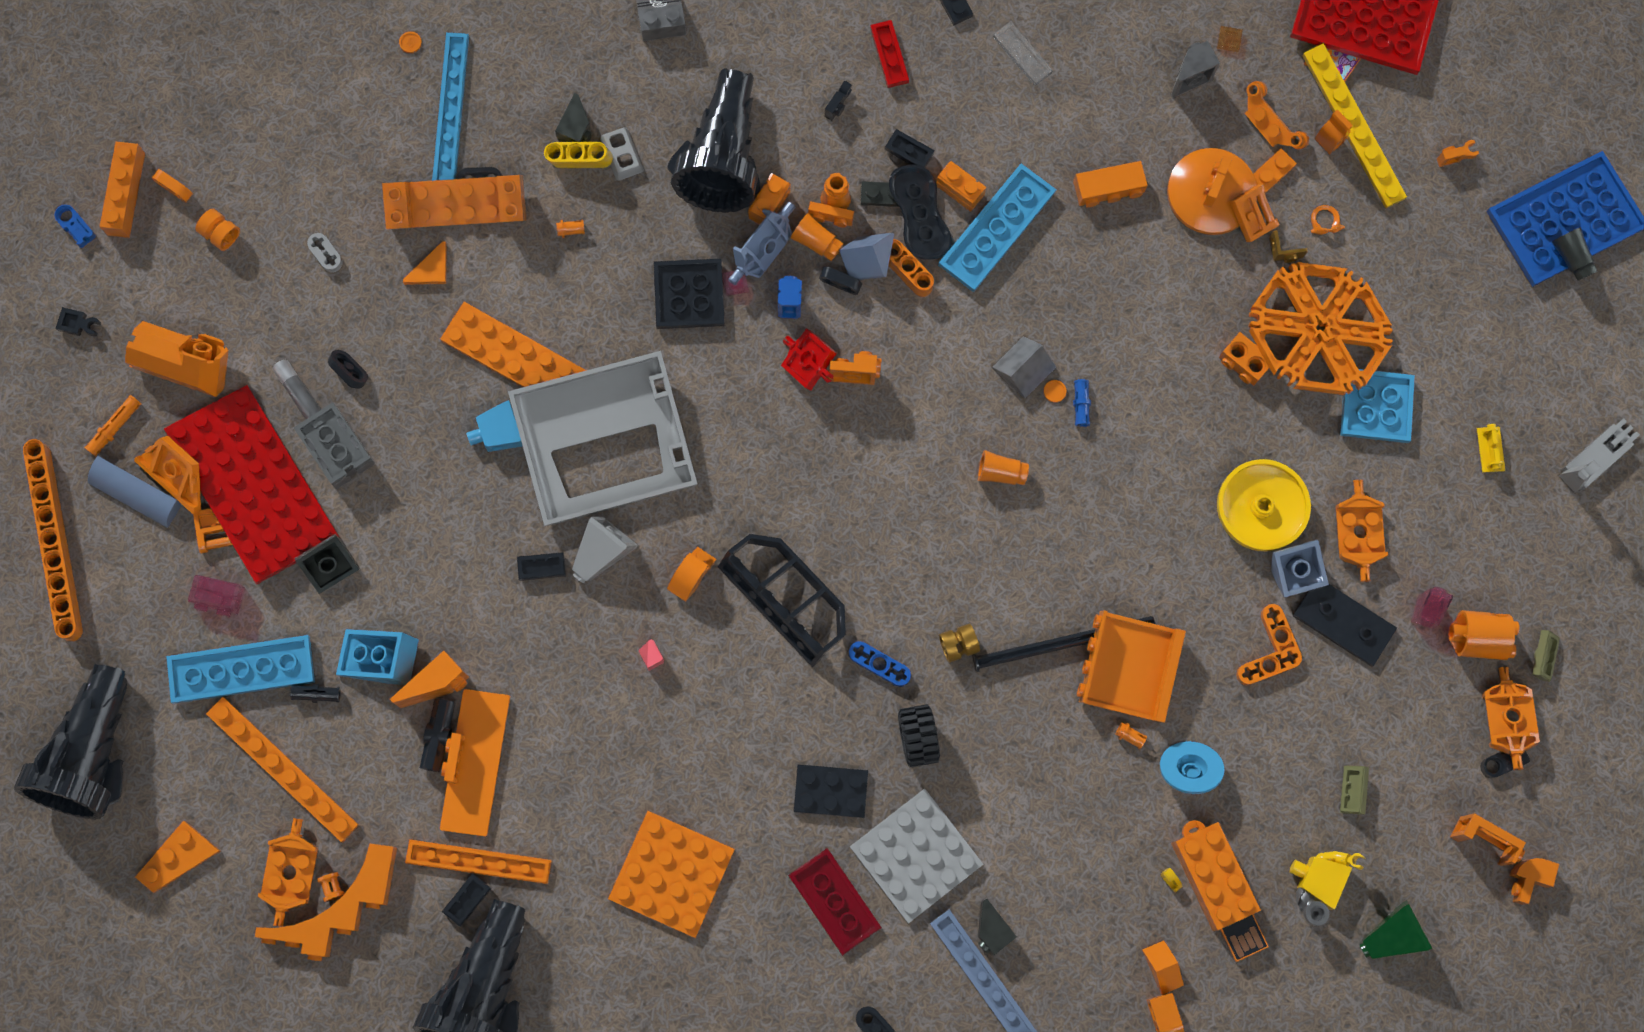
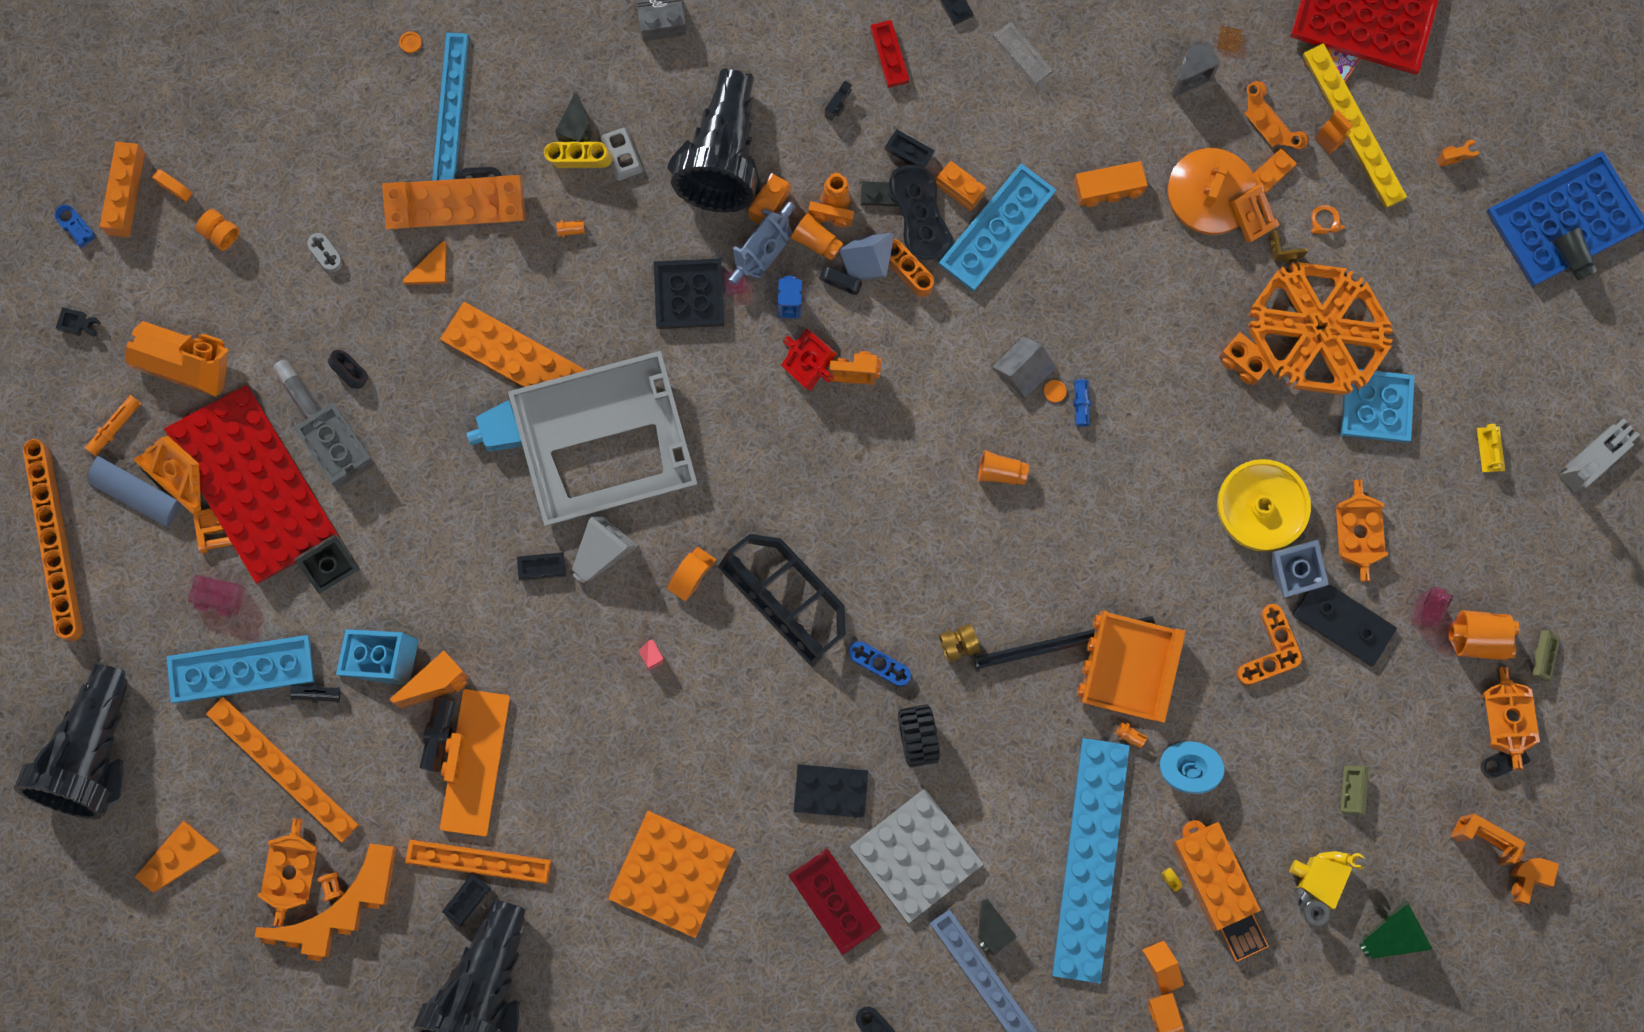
none -> dark azure plate [1052,738,1130,983]

